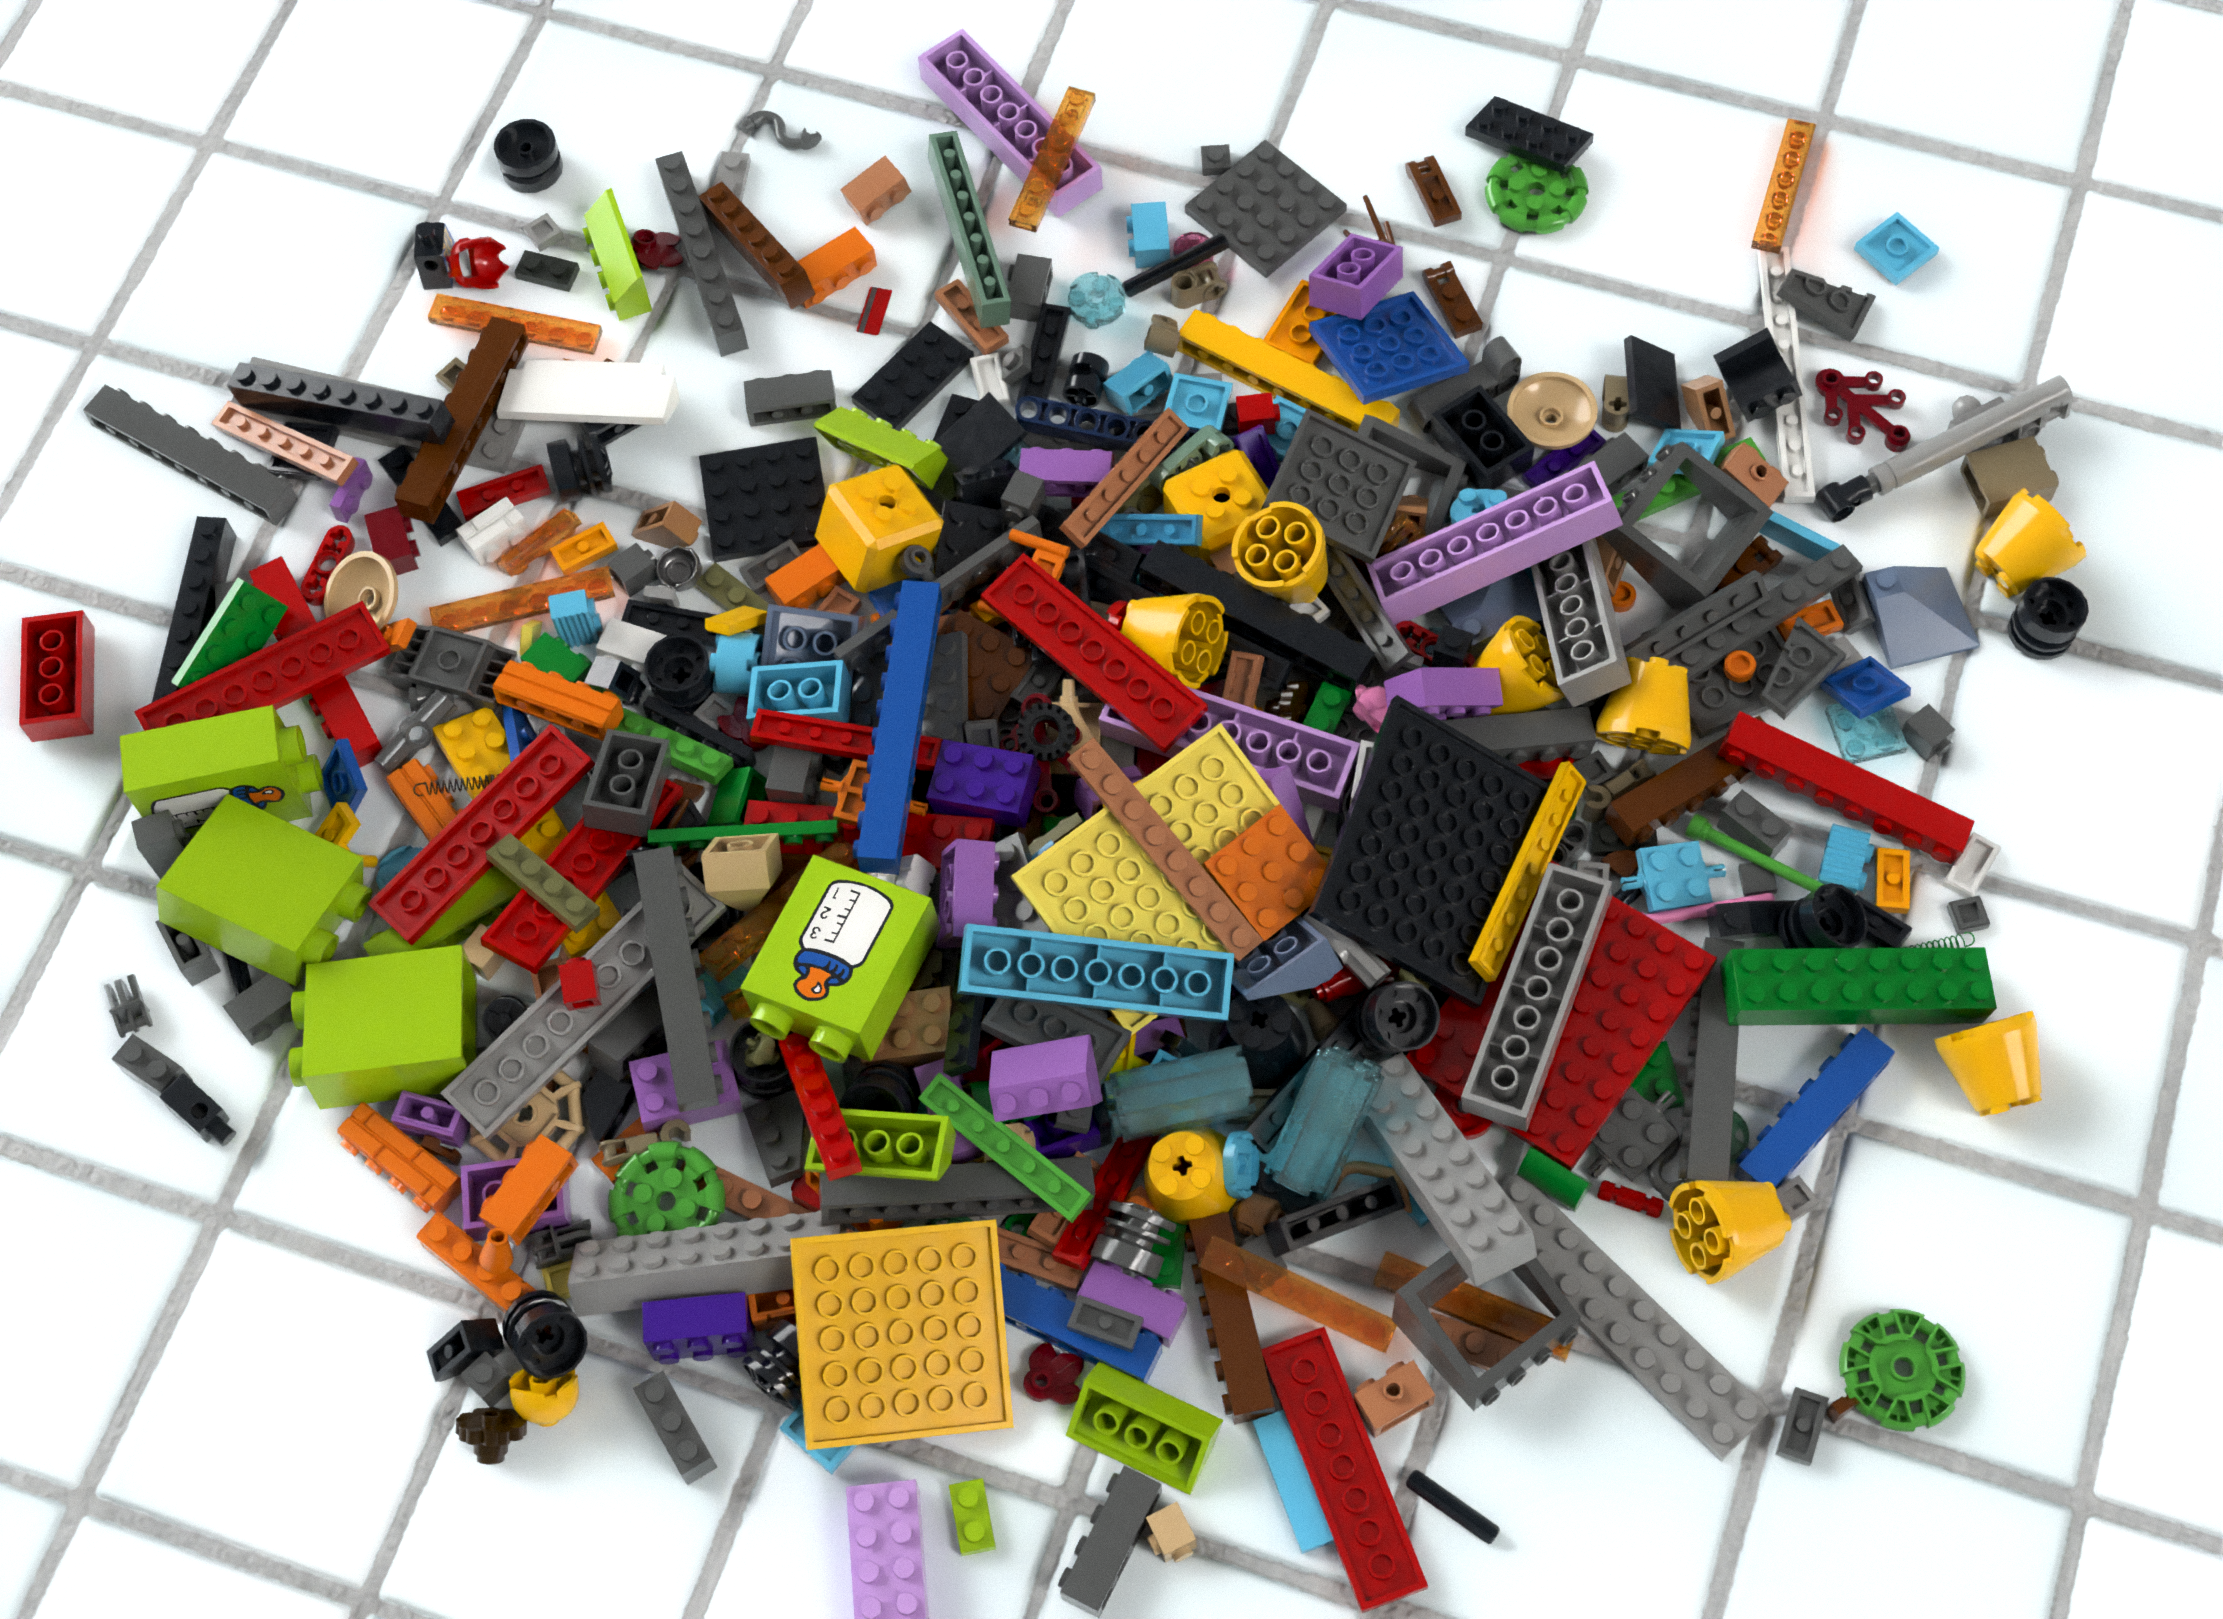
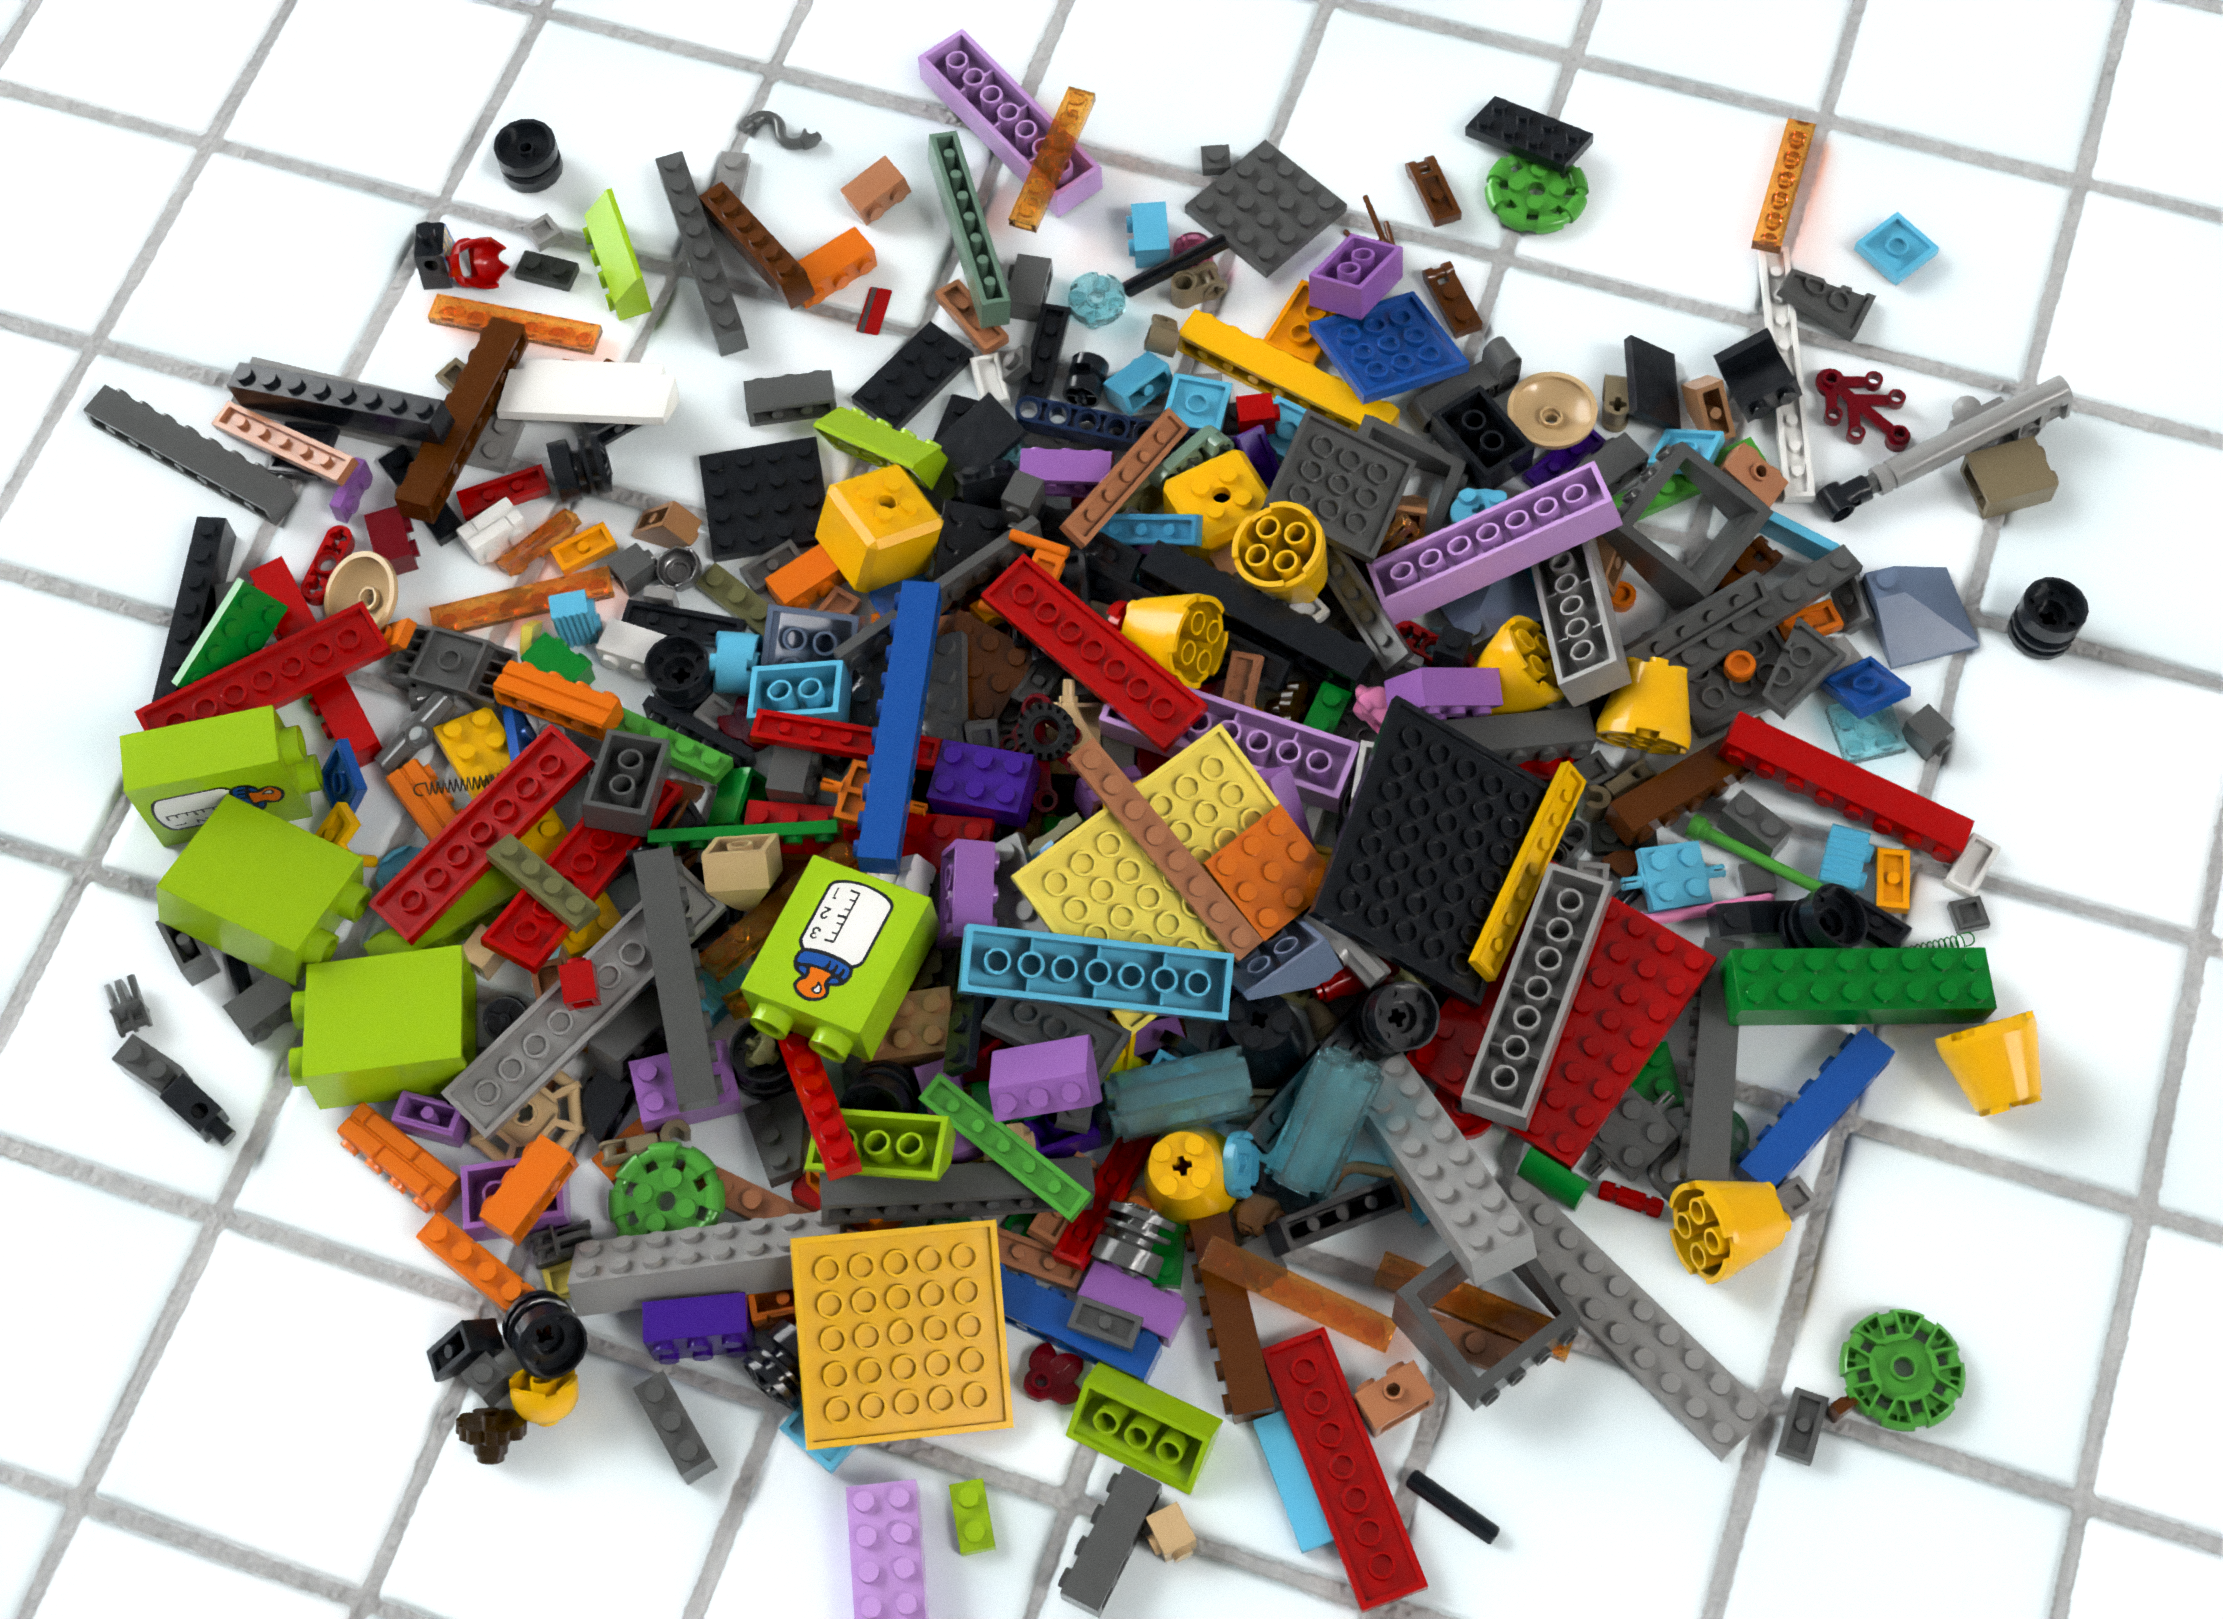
red brick [19,610,95,742] -> none
dark grey brick [131,809,193,880] -> none
reddish brown tile [421,1134,462,1167] -> none
orange cone [479,1228,514,1274] -> none
black brick [584,655,647,707] -> none
dark red plate [631,229,684,270] -> none
yellow tile [705,606,767,636] -> none
dark grey plate [899,545,938,582] -> none
yellow cone [1974,488,2086,598] -> none

